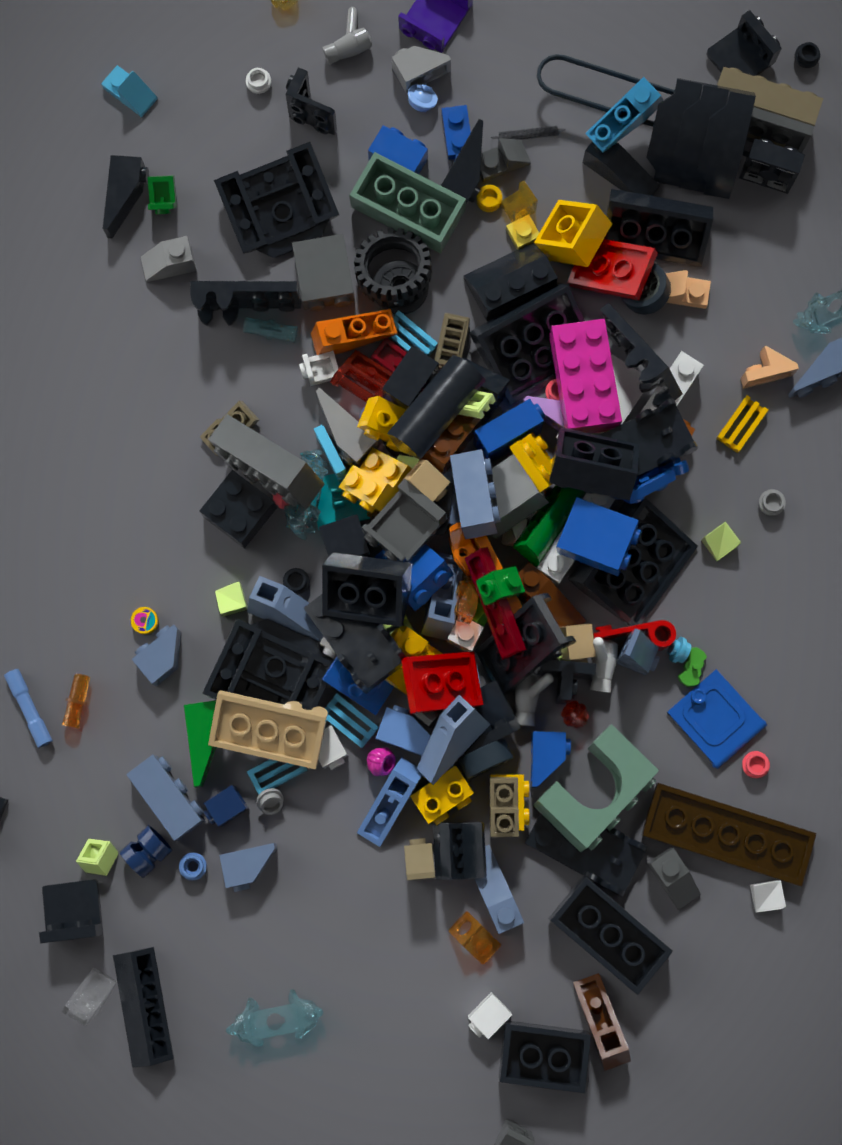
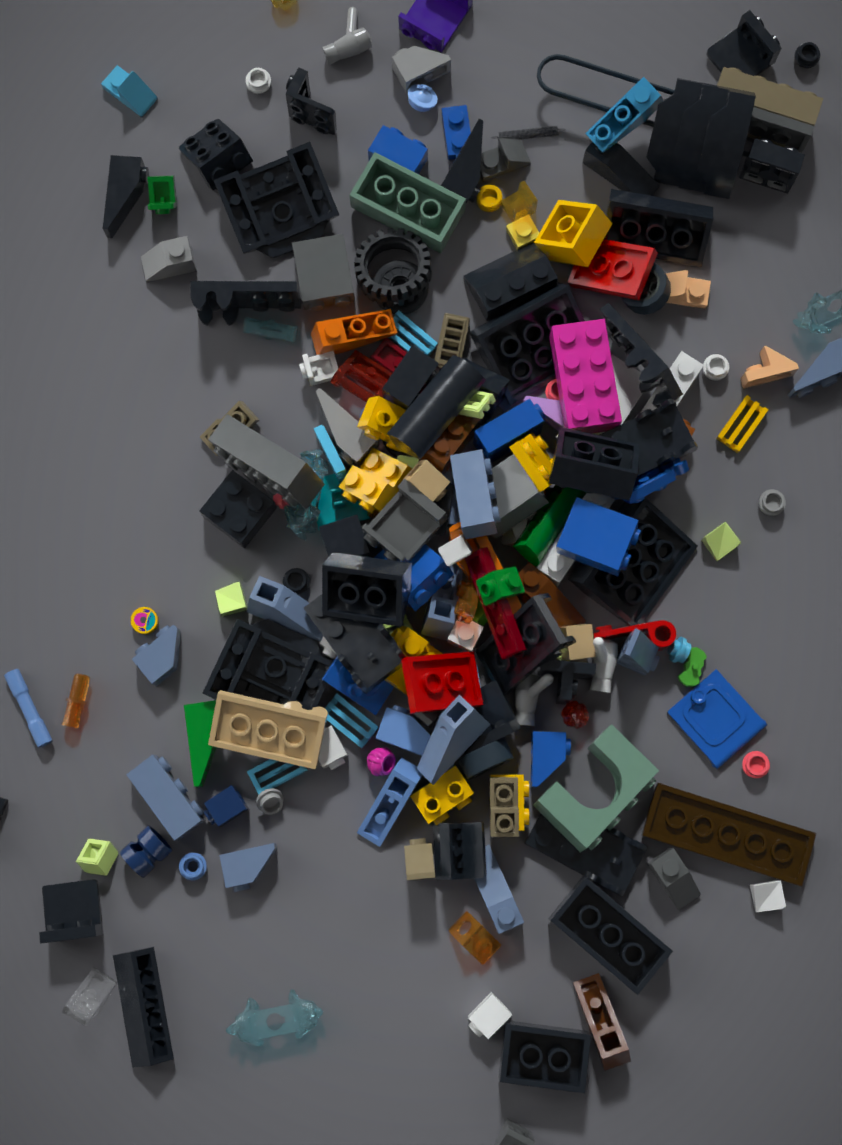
none -> black bracket [179,119,253,191]
none -> white slope [438,534,473,566]
none -> white plate [703,354,729,381]

